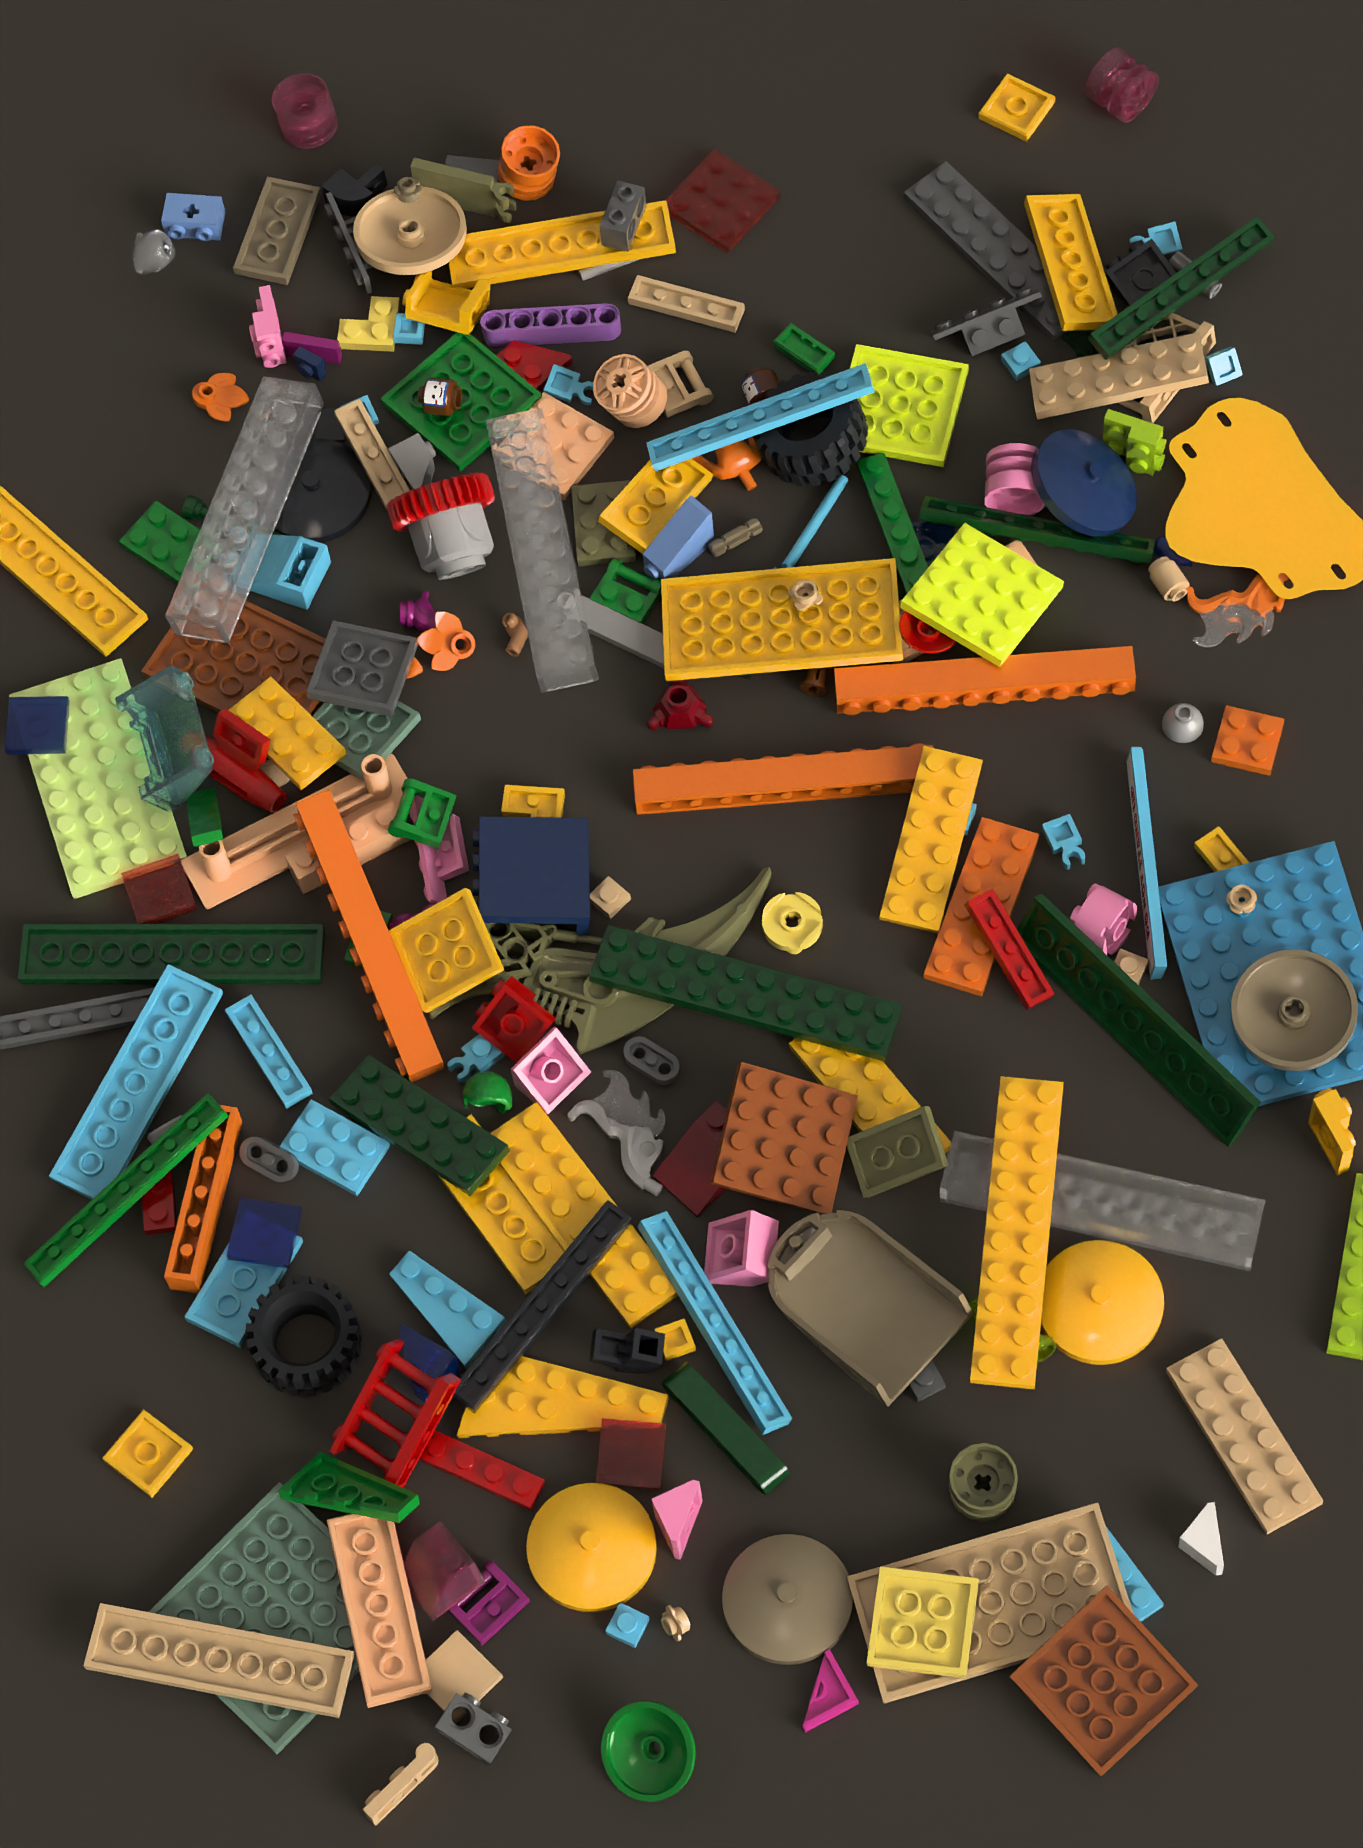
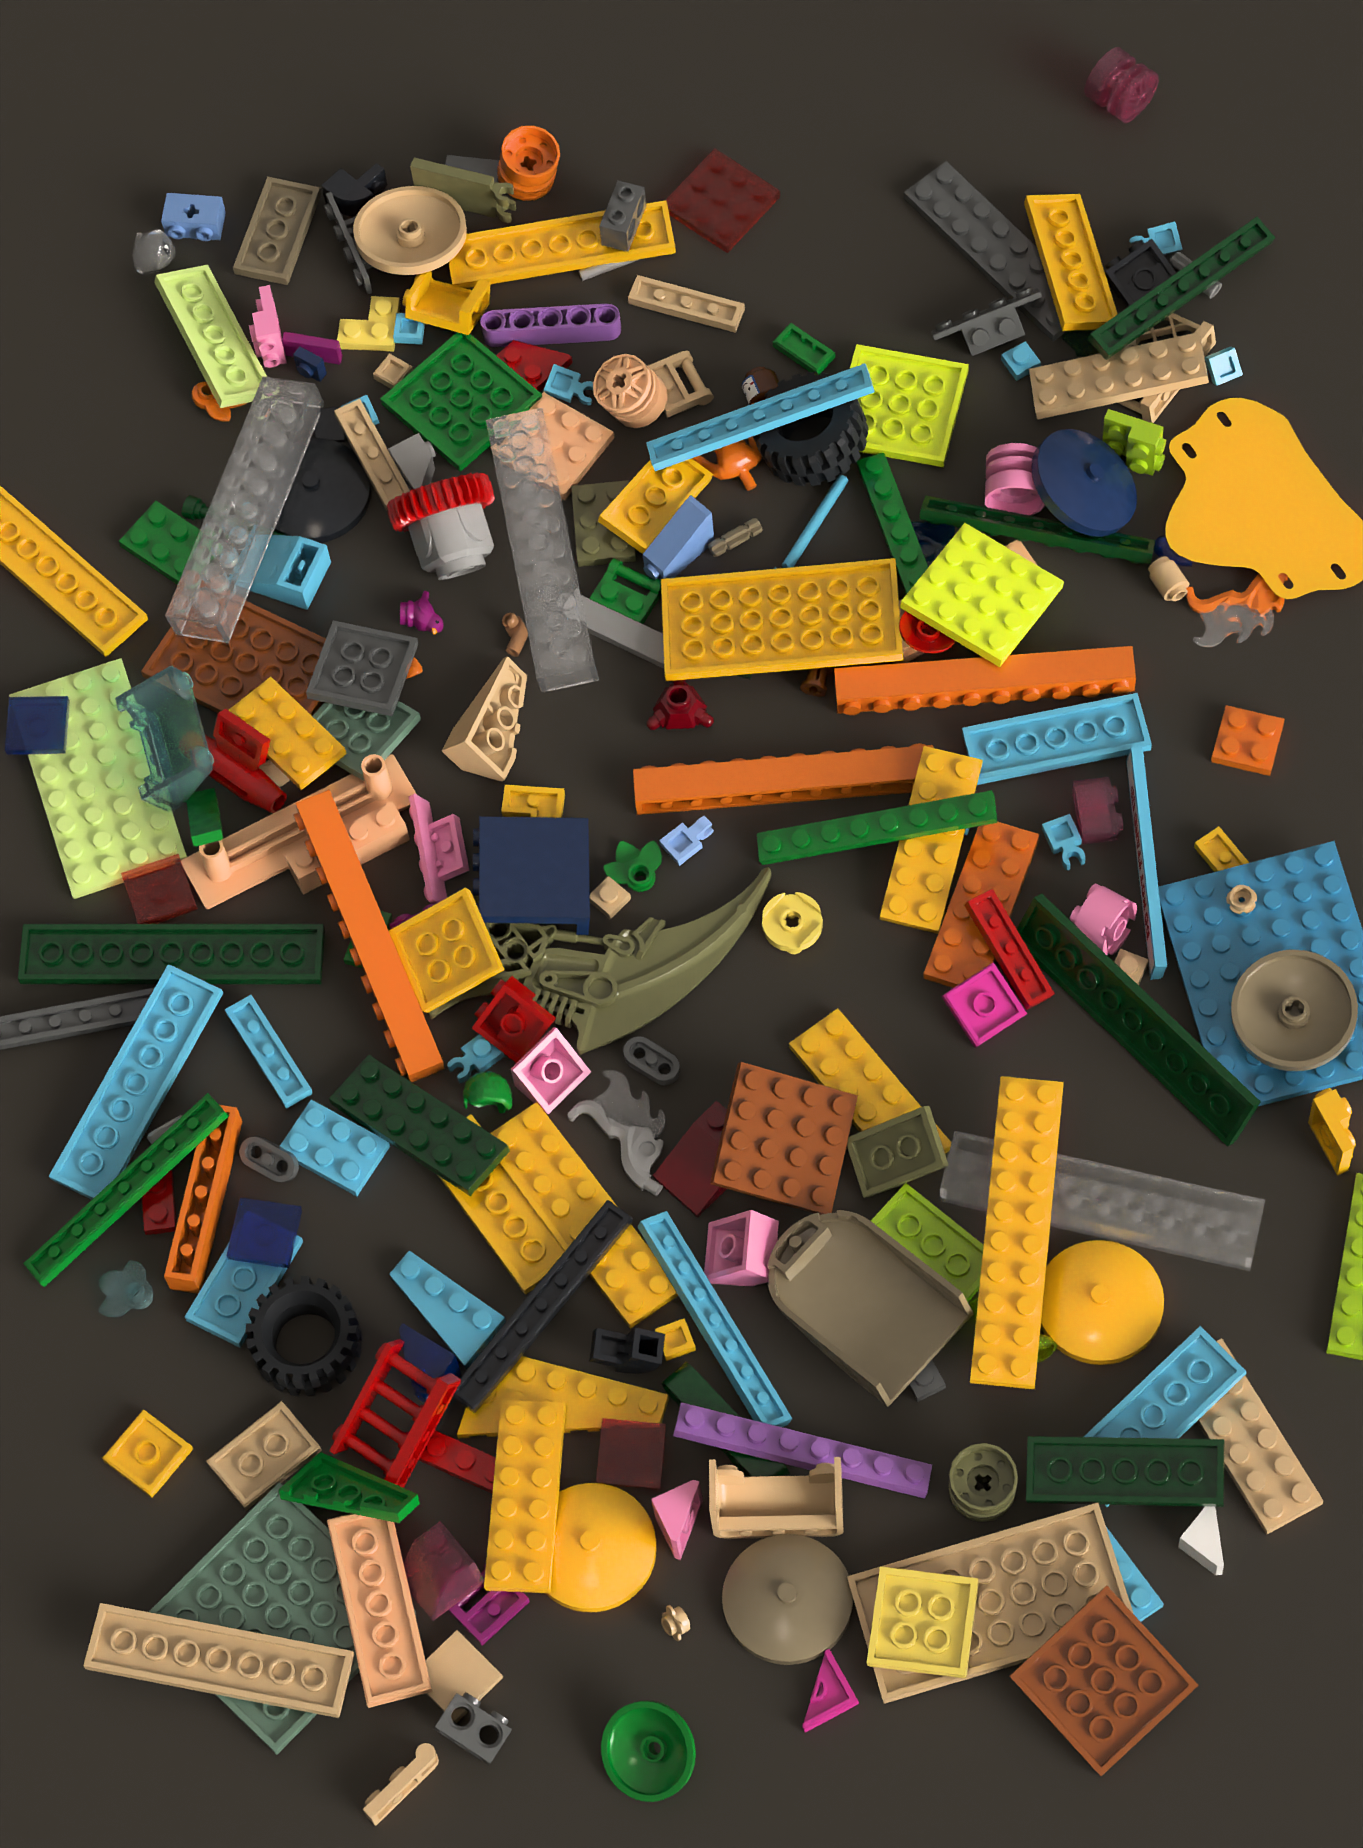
clear pink wheel [272,73,338,149] -> none
green plate [388,778,457,849] -> none
dark tan plate [394,177,422,203] -> none
orange plate [417,611,475,671] -> none
reddish brown head [418,377,462,416] -> none
dark green plate [589,925,903,1062] -> none
medium azure plate [605,1603,650,1648] -> none
tan plate [788,580,823,611] -> none
yellow tile [978,73,1055,142] -> none
light grey brick [1162,703,1204,743] -> none
none -> clear light blue plate [99,1260,153,1317]
none -> yellowish green plate [154,265,274,408]
none -> tan tile [206,1401,322,1511]
none -> tan tile [373,353,413,389]
none -> tan wedge [442,656,527,781]
none -> yellow plate [484,1400,566,1593]
none -> green plate [603,840,662,892]
none -> light blue plate [659,815,714,866]
none -> medium lavender plate [673,1402,932,1499]
none -> tan windscreen [709,1457,843,1539]
none -> green plate [757,790,998,865]
none -> lime plate [871,1183,984,1302]
none -> dark pink tile [941,962,1027,1048]
none -> medium azure plate [962,693,1152,785]
none -> dark green plate [1026,1436,1225,1507]
none -> clear pink brick [1072,777,1123,845]
none -> medium azure plate [1084,1326,1247,1507]

